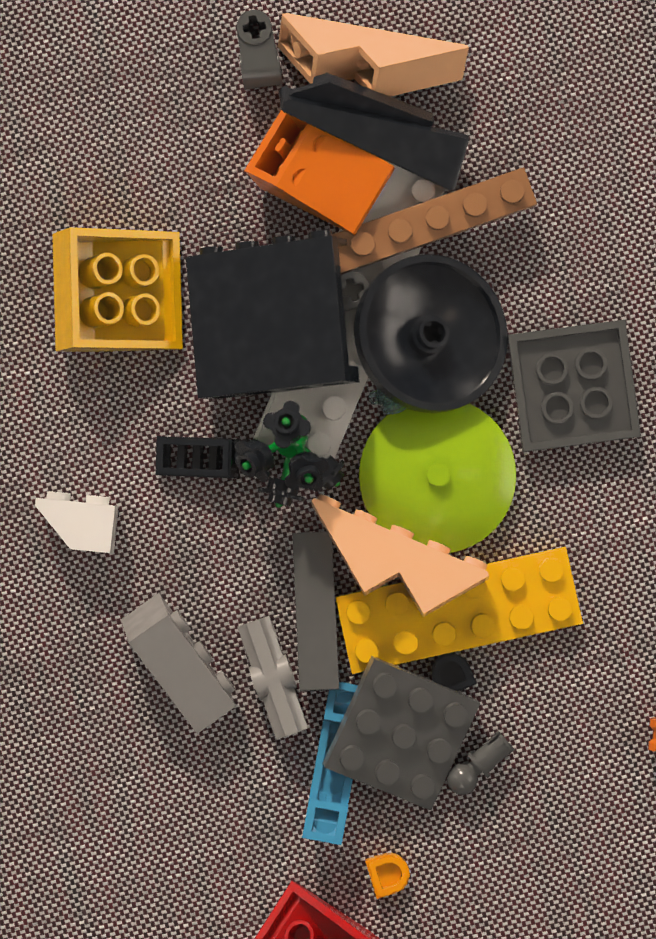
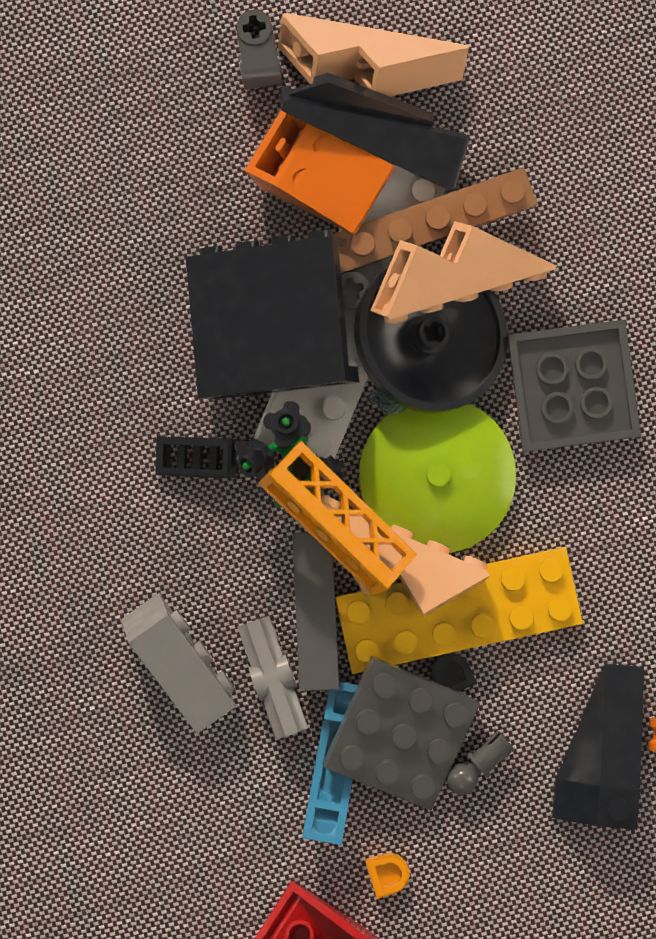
white slope [35,491,119,553] -> none
yellow slope [52,227,183,352] -> none
none -> light orange fence [258,441,417,595]
none -> light nougat slope [370,221,557,324]
none -> black wedge [552,663,644,830]

